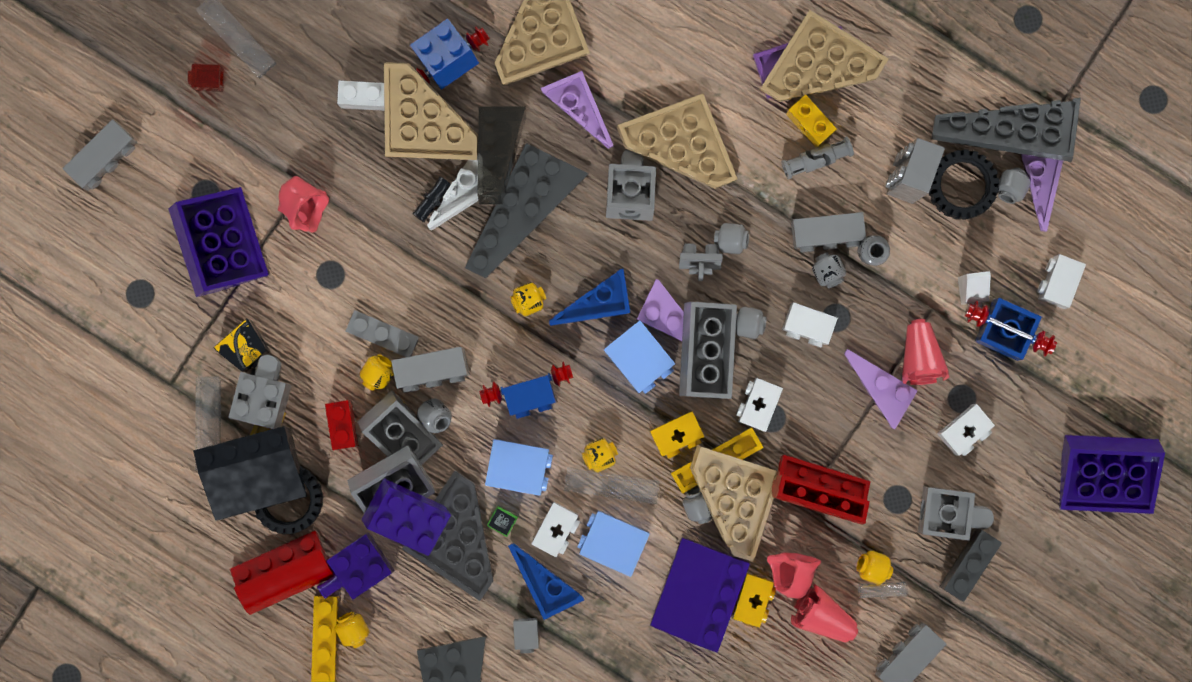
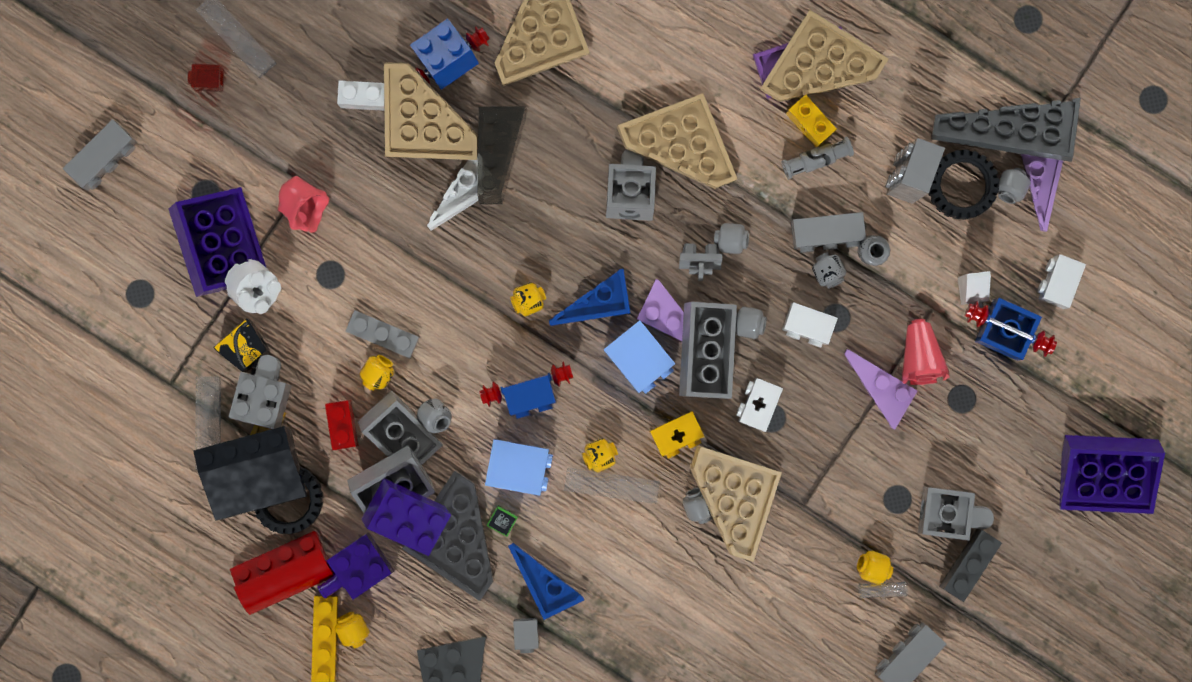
light grey brick [391,347,470,393] -> none
black pin [412,177,451,222] -> none
dark grey wing [465,143,589,278] -> none
white brick [532,502,580,557] -> none
lavender wing [541,71,614,149] -> none
light blue brick [577,510,650,577] -> none
dark purple slope [650,538,750,653] -> none
yellow plate [671,427,764,494] -> none
yellow brick [731,573,776,628] -> none
coral piece [767,553,821,599] -> none
red brick [772,455,871,525] -> none
coral cone [791,584,858,643] -> none
white brick [937,404,995,456] -> none
none -> white brick [225,259,281,314]

